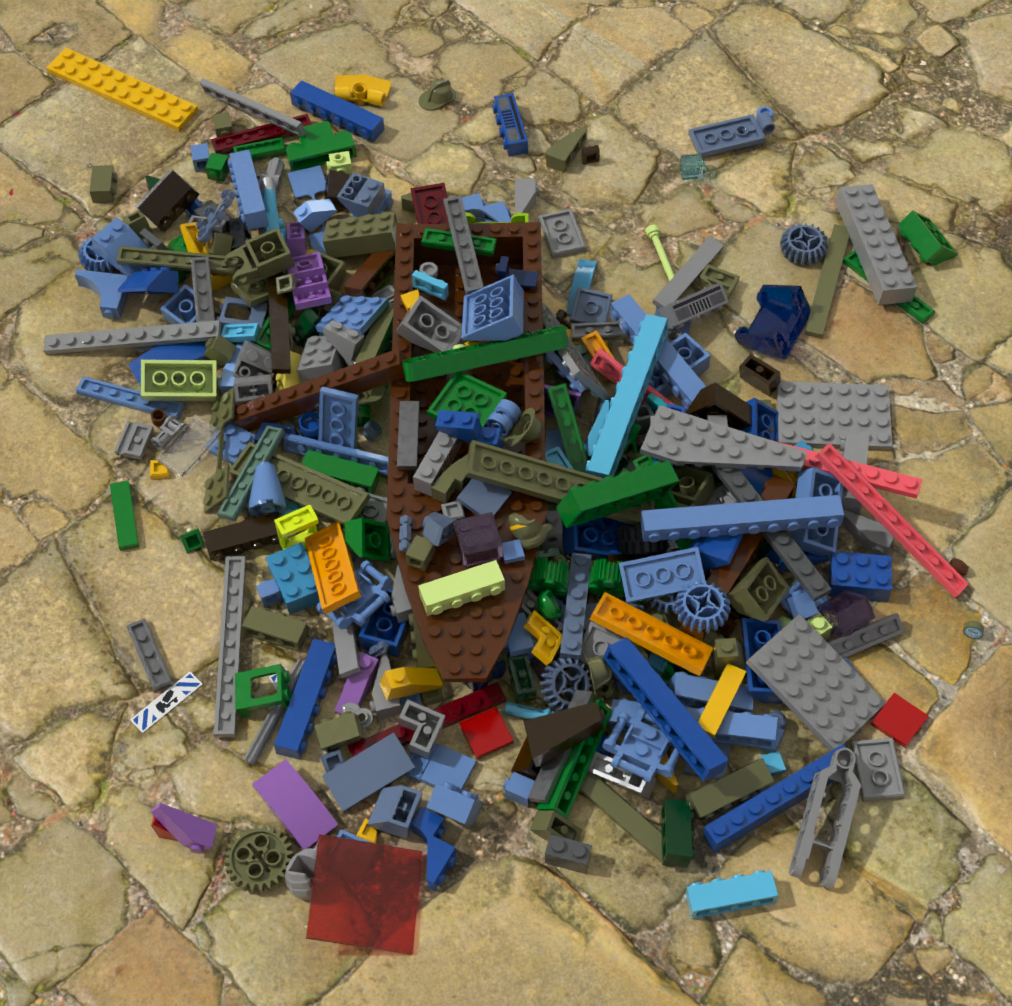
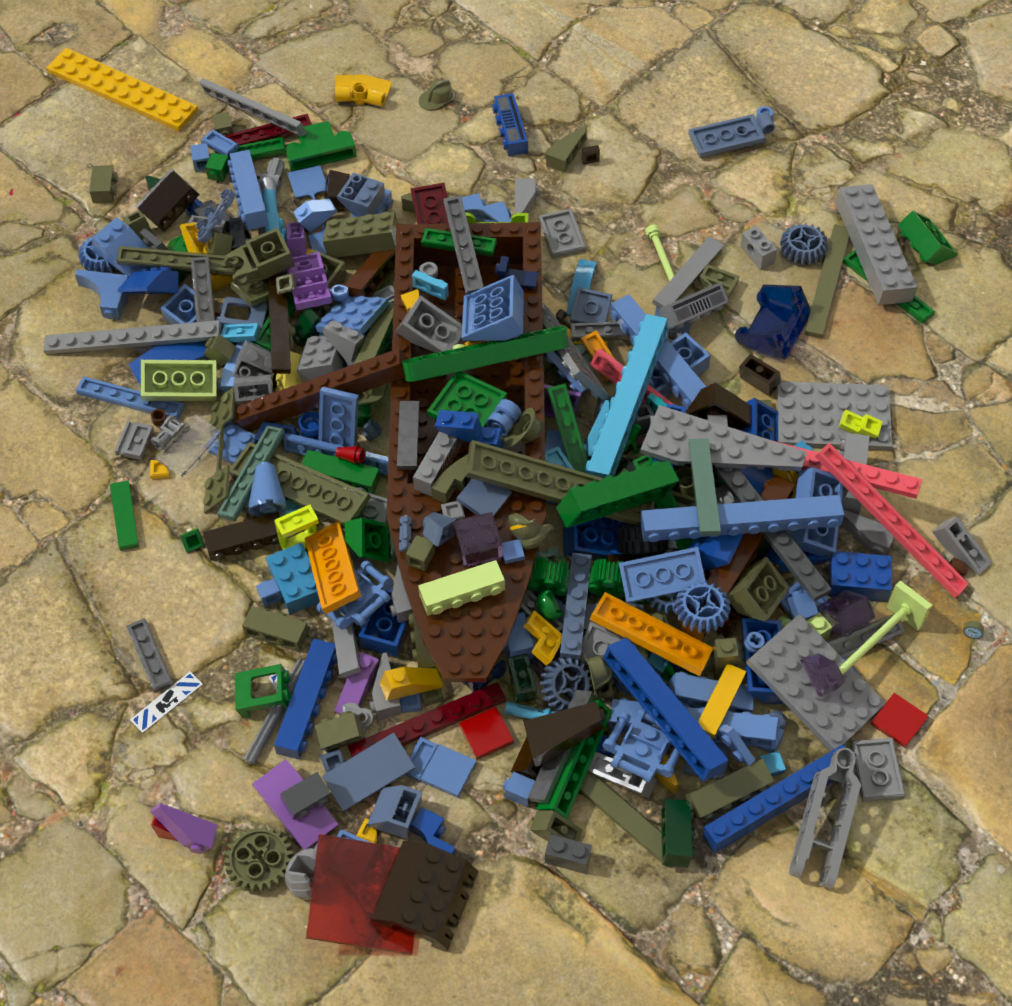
light grey plate [214,556,246,738] -> none
blue brick [290,80,385,142] -> none
yellowish green brick [326,151,352,175] -> none
sand blue axle [364,640,389,658] -> none
light grey brick [399,699,445,759] -> none
medium blue brick [427,782,483,825] -> none
light grey torso [542,511,562,554] -> none
clear light blue brick [680,154,706,180] -> none
medium azure brick [685,870,778,919] -> none
none -> medium blue tile [201,129,239,158]
none -> dark grey brick [280,772,330,820]
none -> medium blue tile [330,284,349,301]
none -> red cone [336,446,366,464]
none -> dark brown slope [371,841,478,952]
none -> sand green tile [688,438,721,536]
none -> medium blue plate [718,724,755,766]
none -> light grey brick [740,226,777,270]
none -> medium blue bush [744,632,764,653]
none -> clear purple slope [800,653,846,697]
none -> yellowish green tile [830,581,932,675]
none -> neon yellow slope [838,410,883,438]
none -> light grey slope [932,516,992,575]

